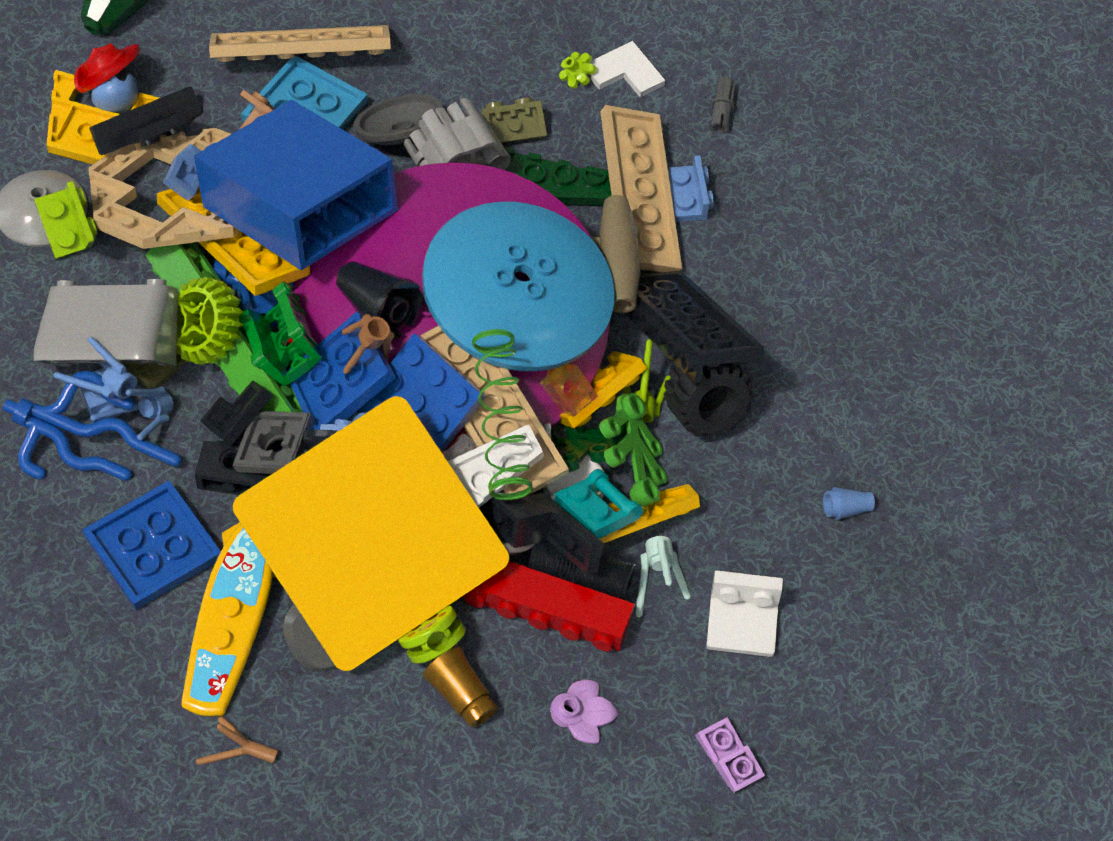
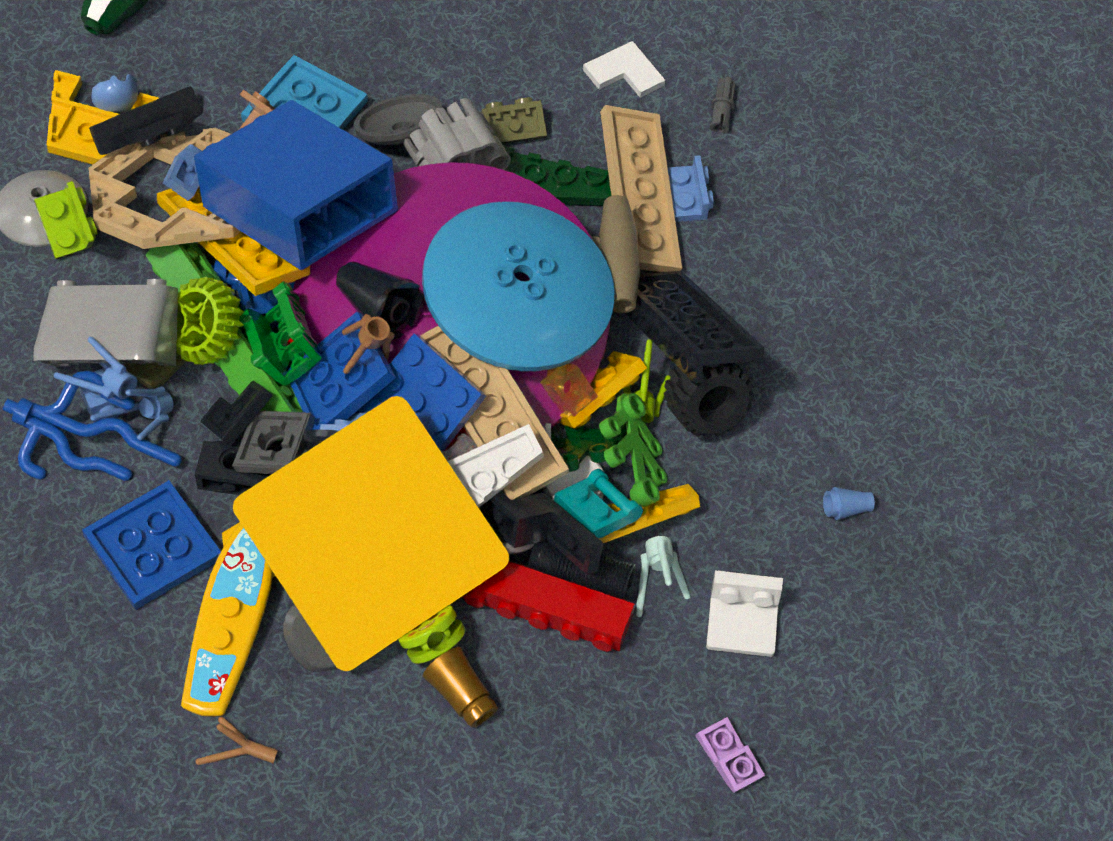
red hat [74,43,141,93] -> none
tan plate [209,25,391,62] -> none
bright green piece [472,329,533,500] -> none
lavender plate [550,680,618,744] -> none
lime plant [559,52,597,89] -> none

